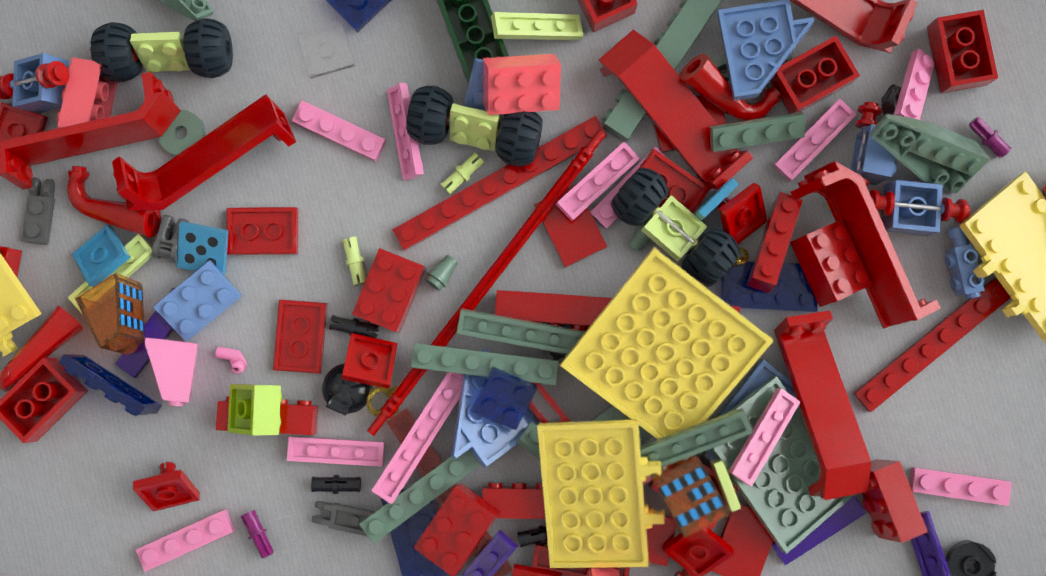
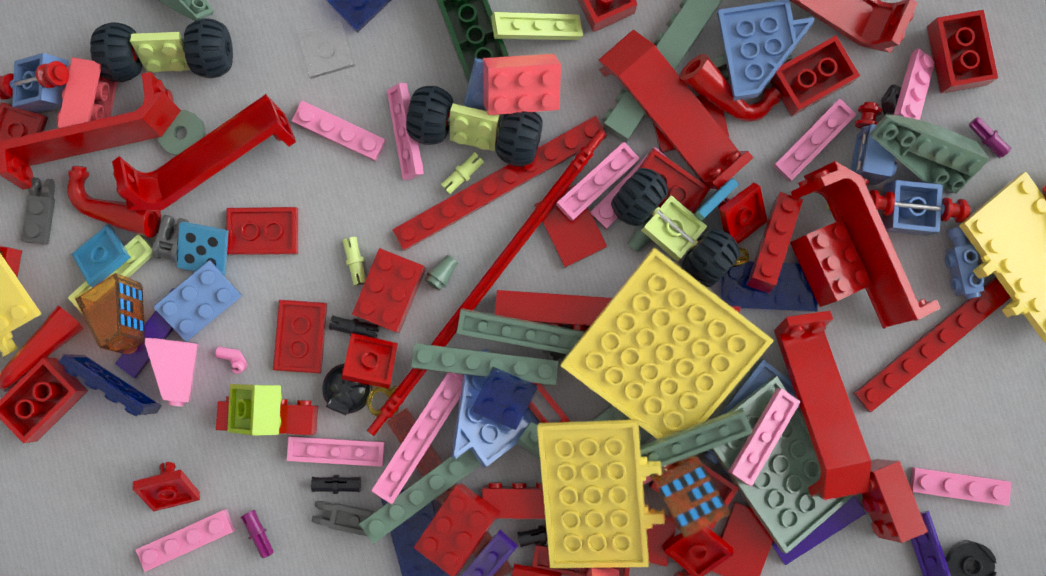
sand green plate [710,112,805,152] -> none
yellowish green tile [710,459,741,512] -> none

